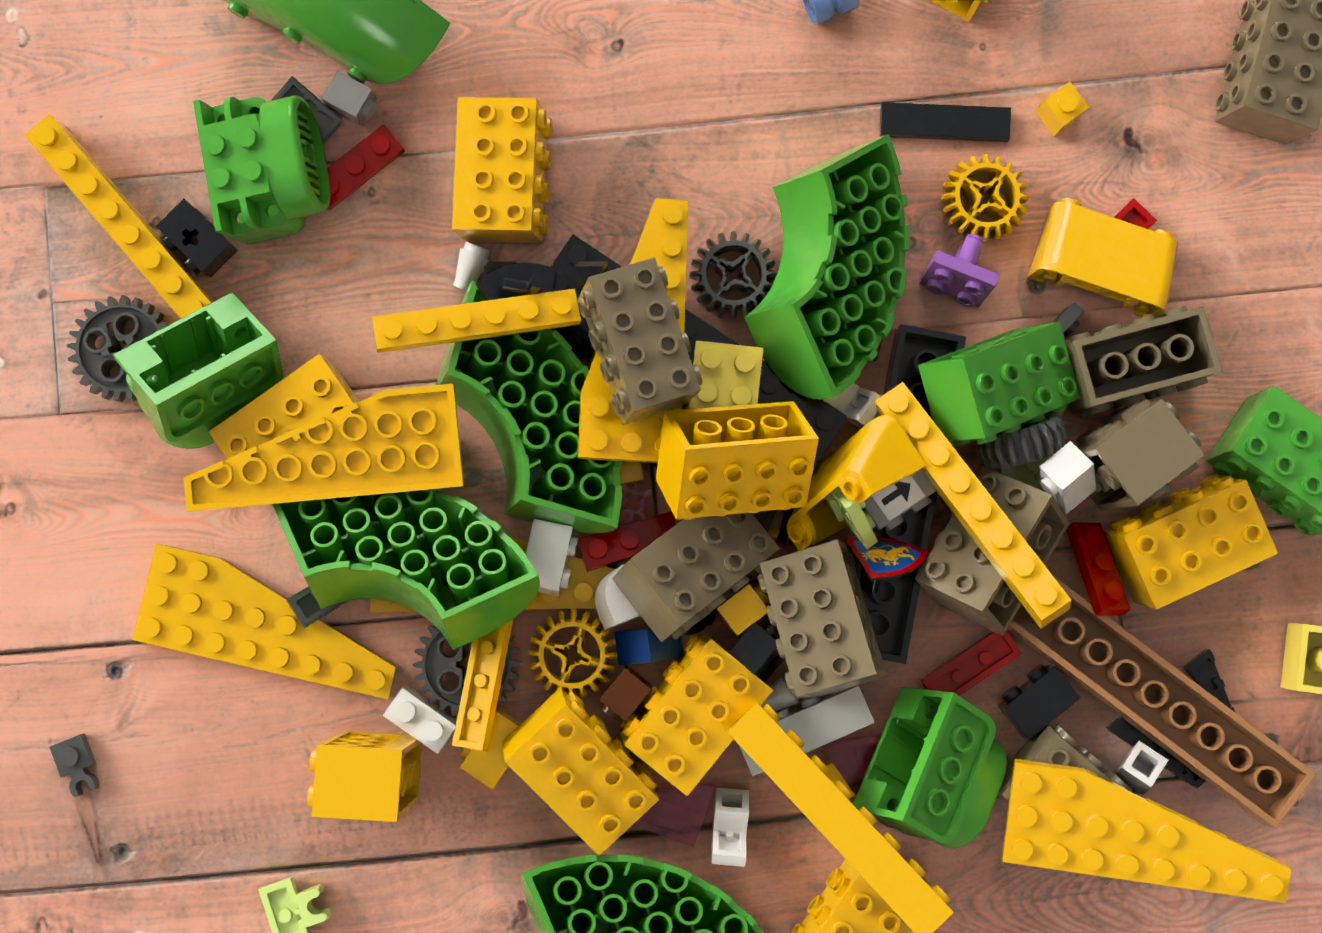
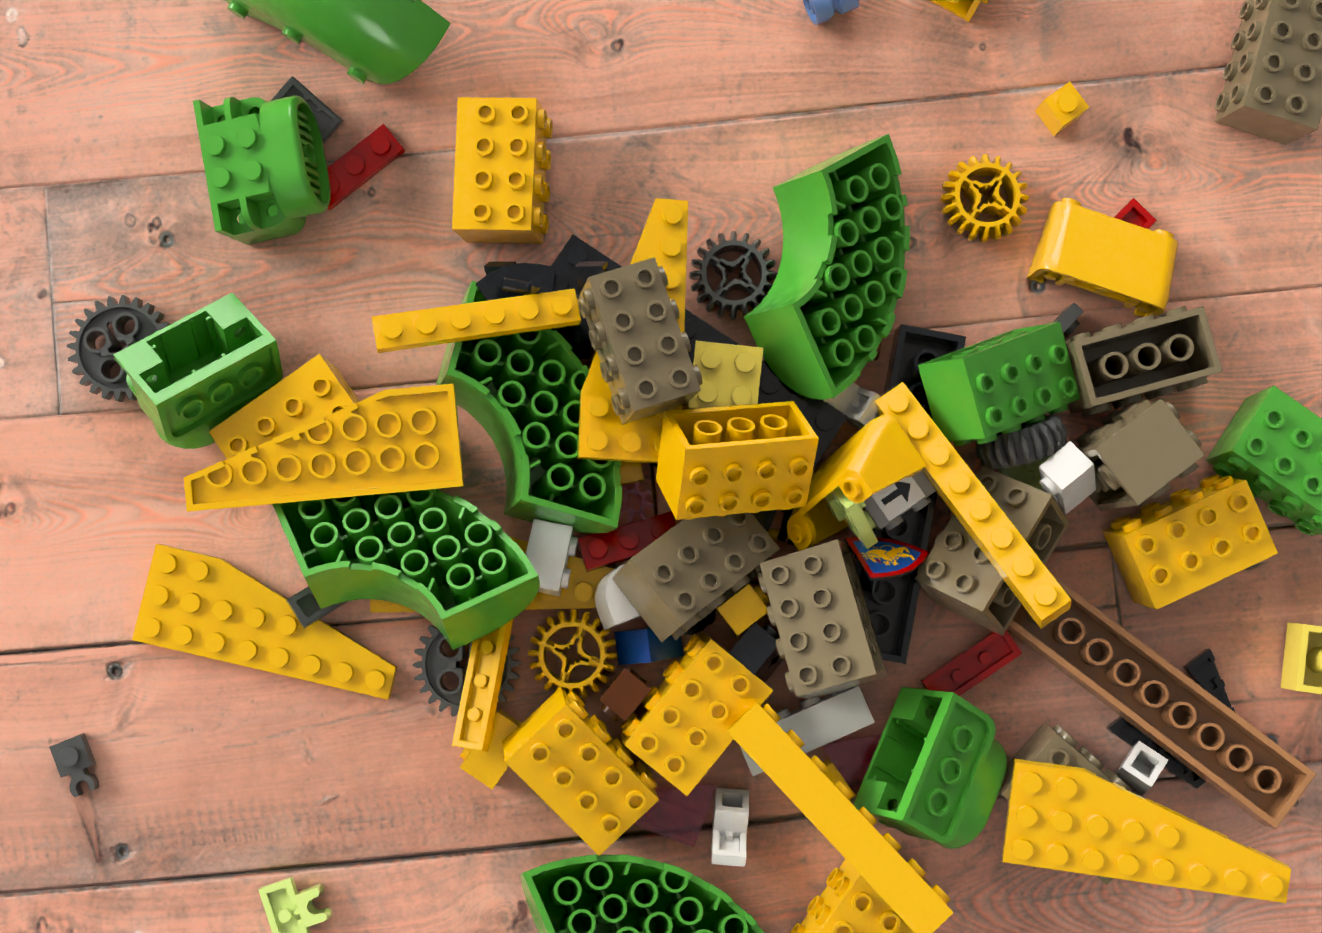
yellow brick [24,114,215,319] -> none
black brick [156,199,238,278] -> none
yellow brick [307,731,422,822] -> none
light grey brick [322,71,377,126] -> none
white brick [383,685,457,754] -> none
white cone [453,241,490,291] -> none
white cone [761,675,800,712] -> none
black tile [880,102,1011,142] -> none
medium lavender plate [919,233,1000,307] -> none
black brick [997,664,1081,740] -> none
red plate [1066,522,1131,616] -> none

